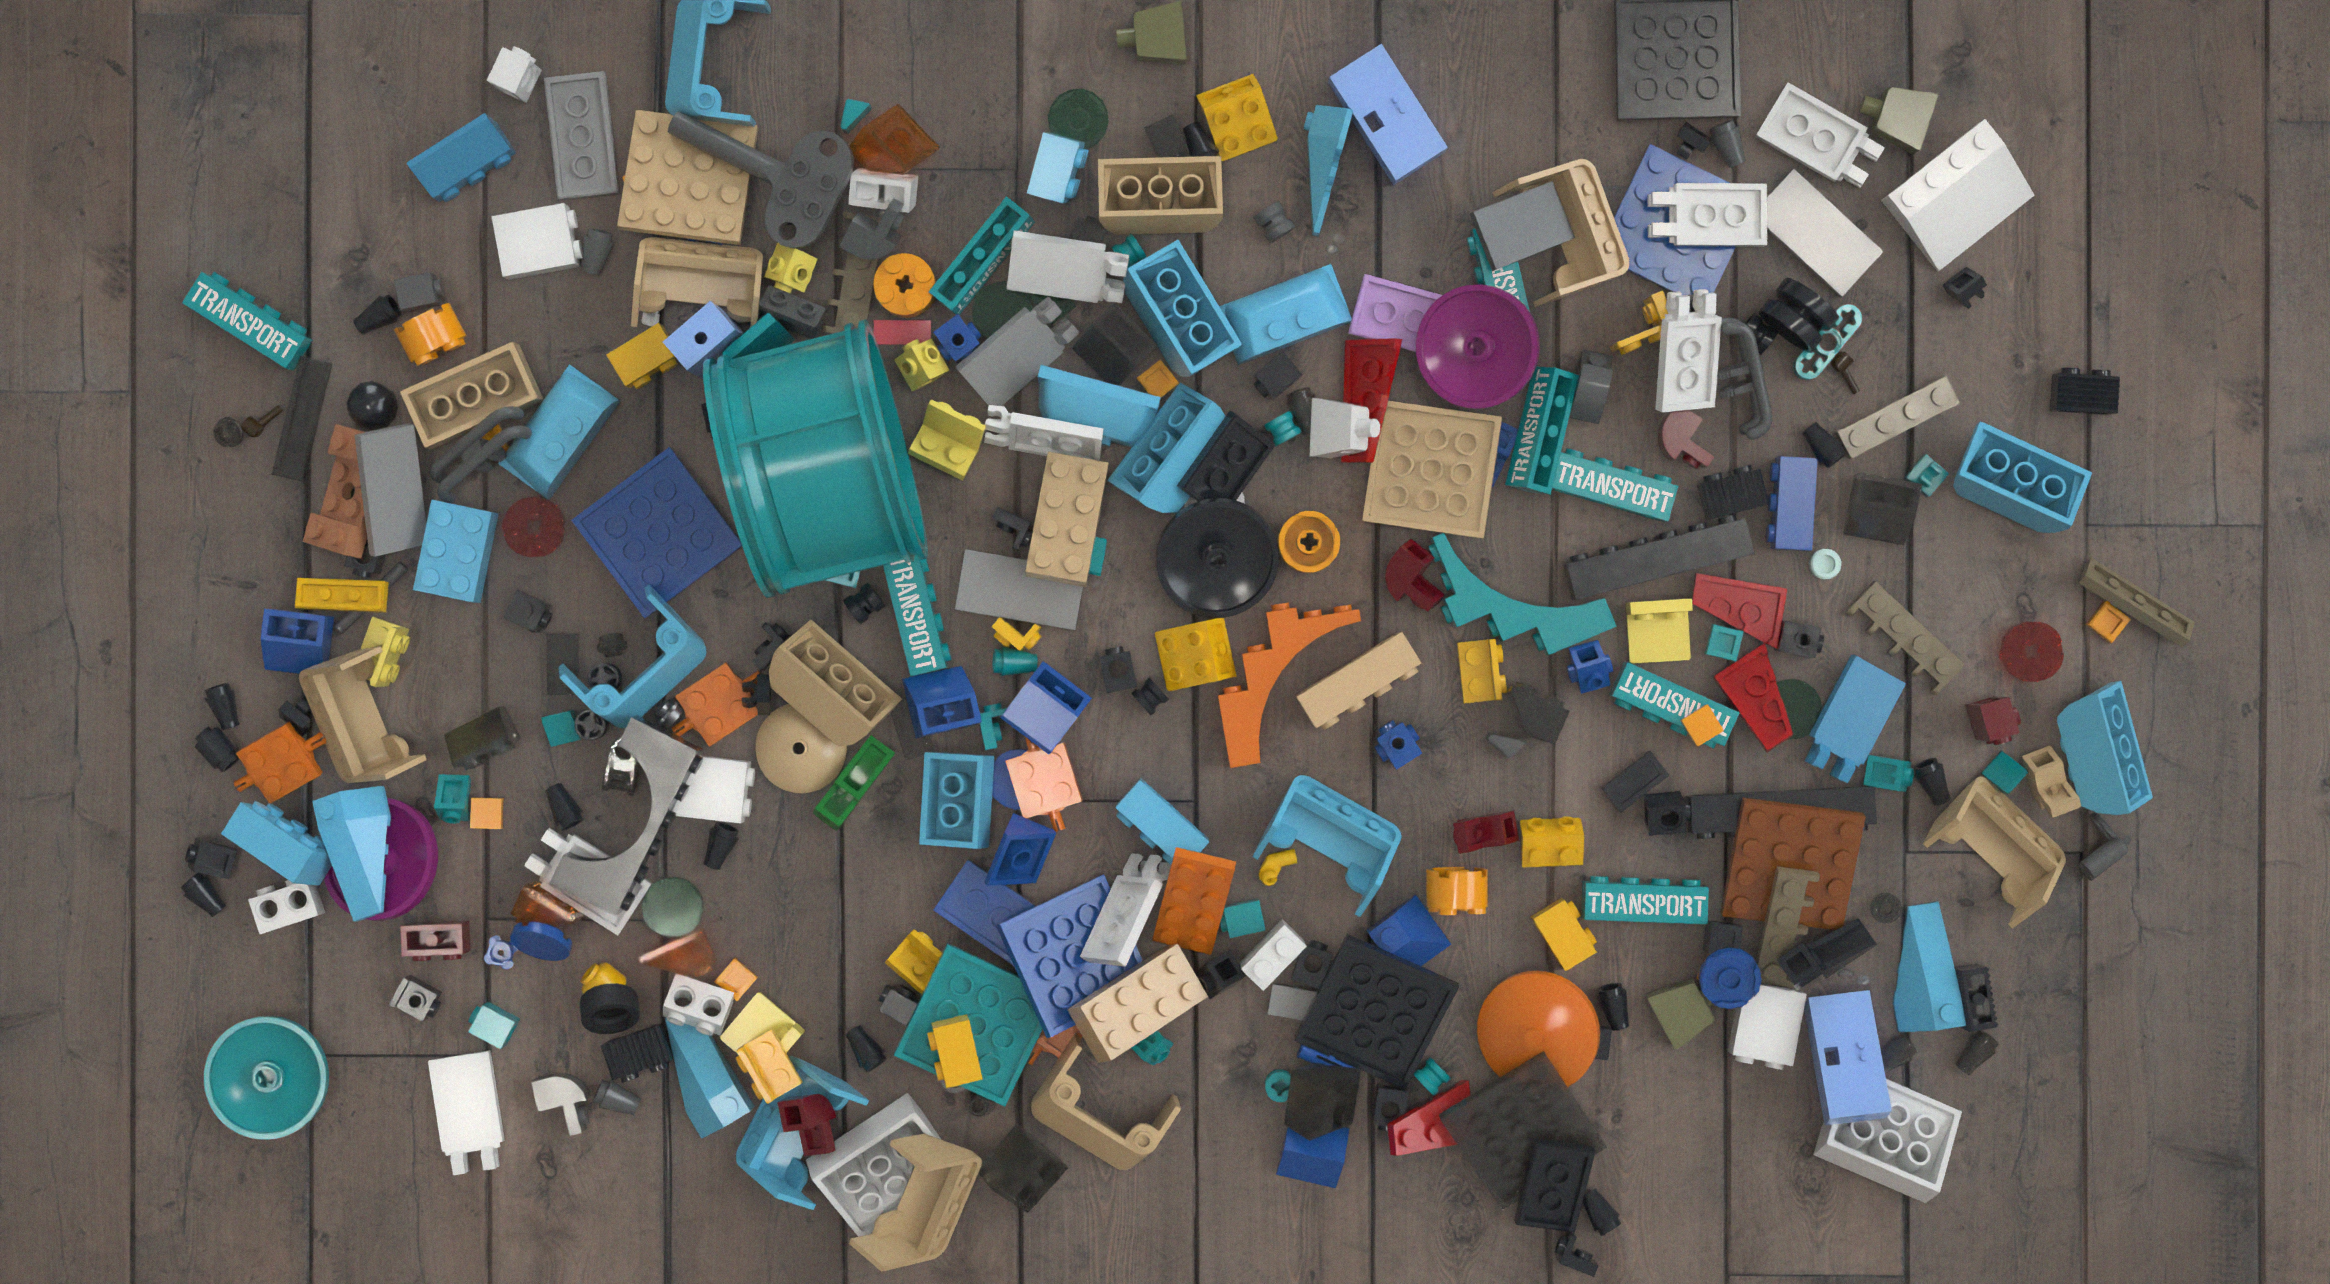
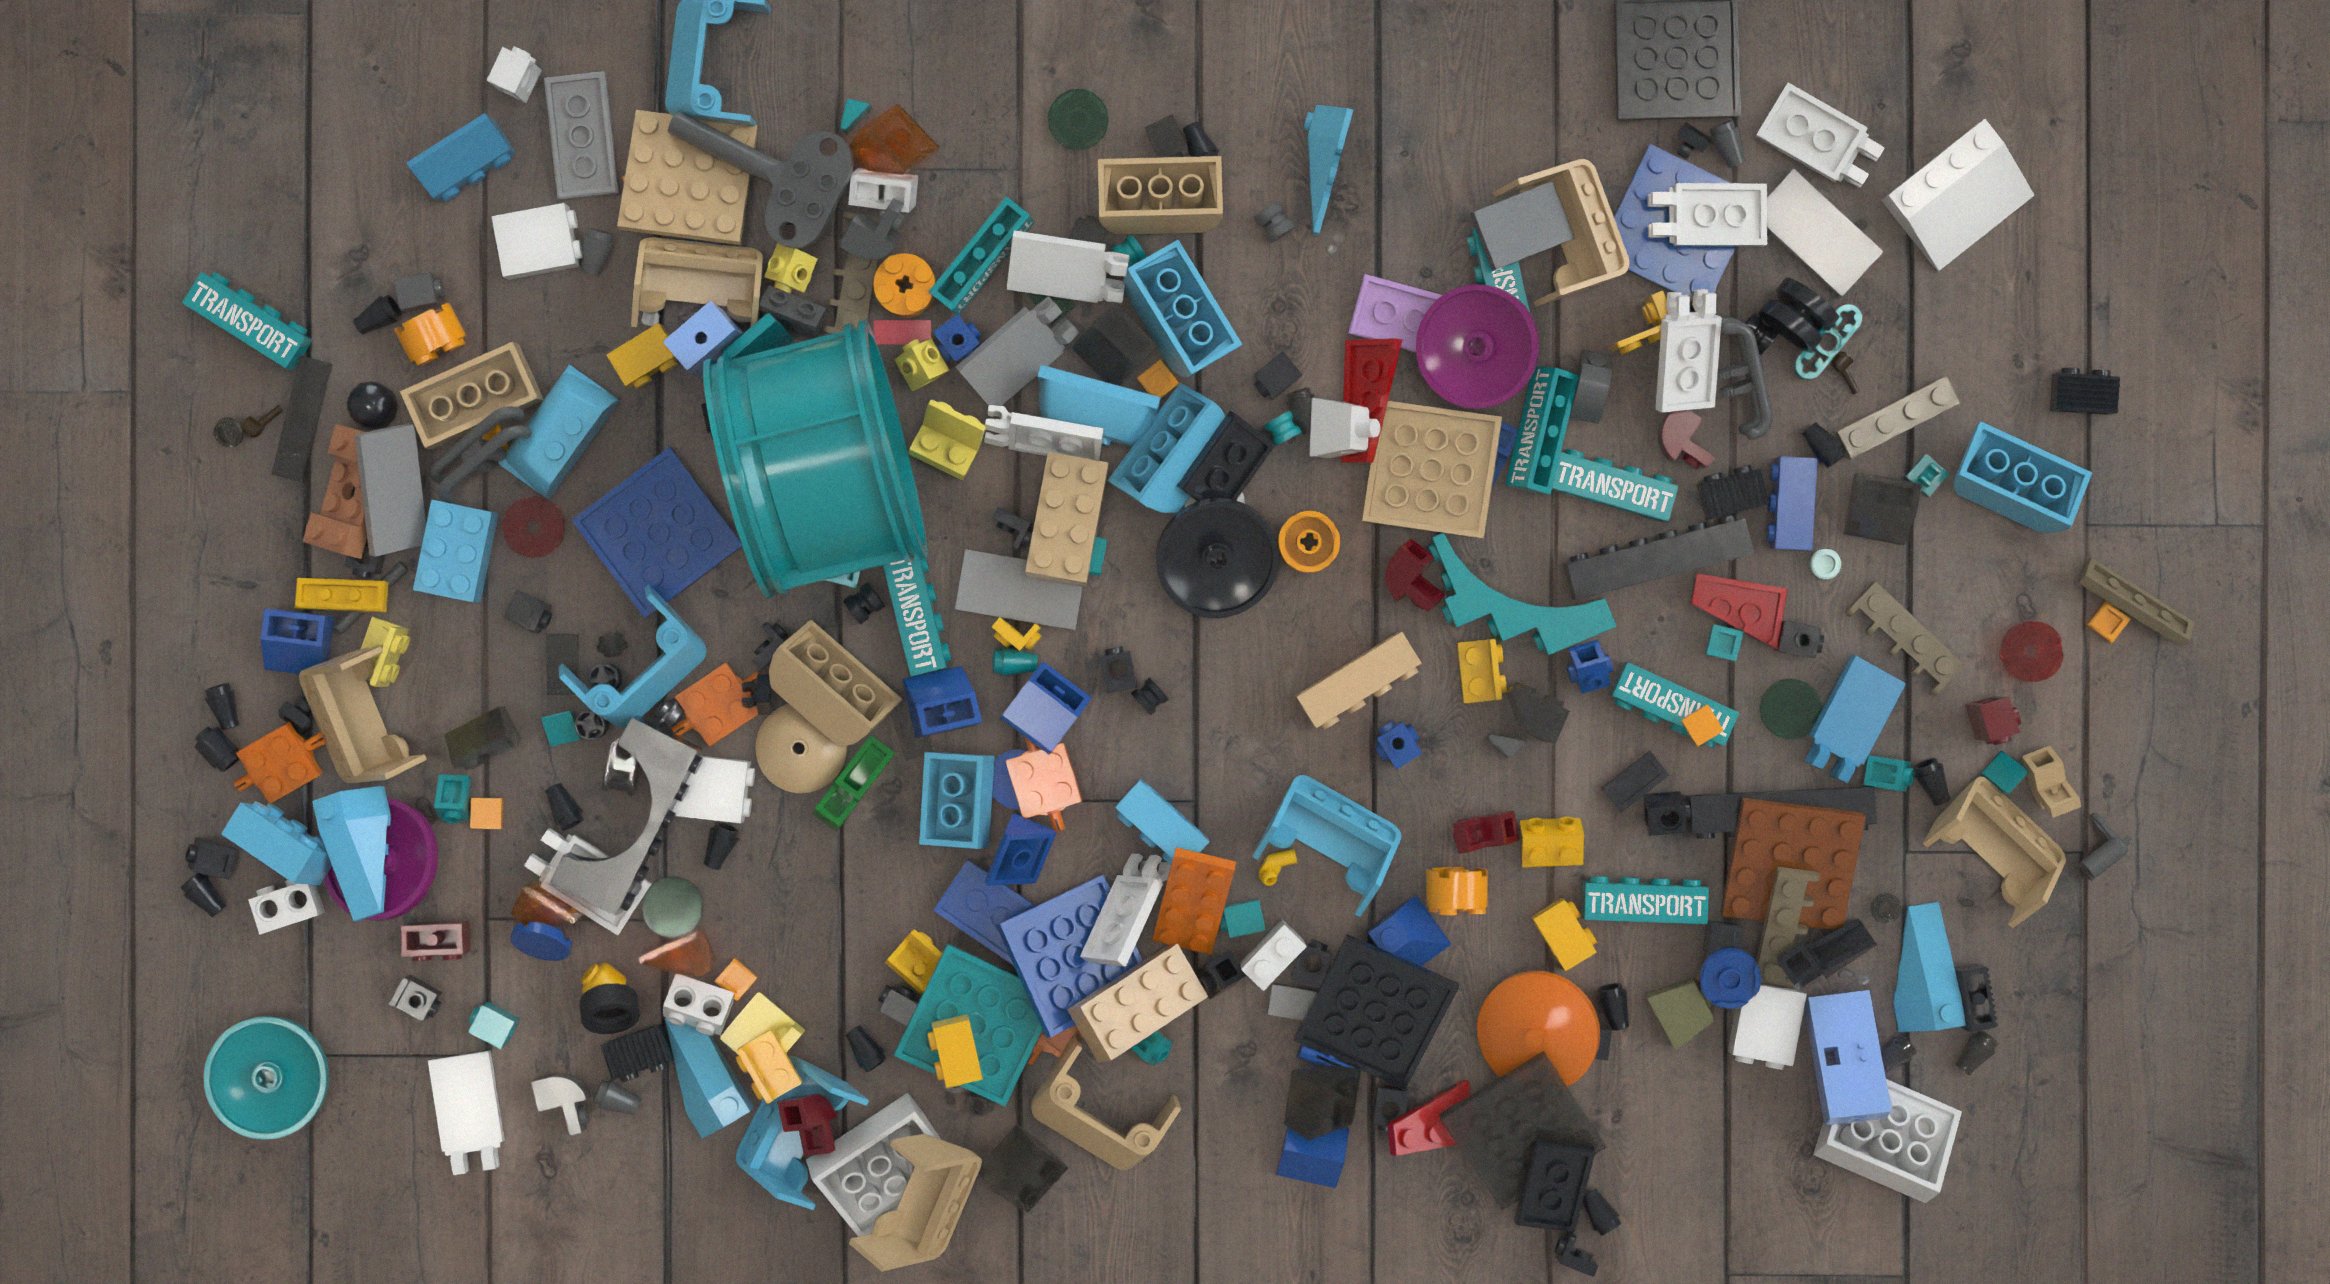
plate [484,935,518,970] -> none
clear green tile [972,281,1032,339] -> none
teal bracket [980,703,1008,750] -> none
medium azure brick [1027,132,1089,203] -> none
olive torso [1116,1,1187,65] -> none
yellow bracket [1155,617,1237,691] -> none
yellow bracket [1196,74,1278,161] -> none
orange arch [1218,602,1361,768] -> none
medium azure windscreen [1219,264,1352,365] -> none
teal wheel [1265,1069,1296,1102] -> none
light blue brick [1328,44,1448,185] -> none
teal wheel [1413,1057,1451,1095] -> none
light yellow bracket [1625,599,1693,664] -> none
red wing [1713,643,1793,753] -> none
torso [1859,87,1939,154] -> none
black tile [1942,267,1987,309] -> none
medium azure windscreen [2057,681,2153,815] -> none

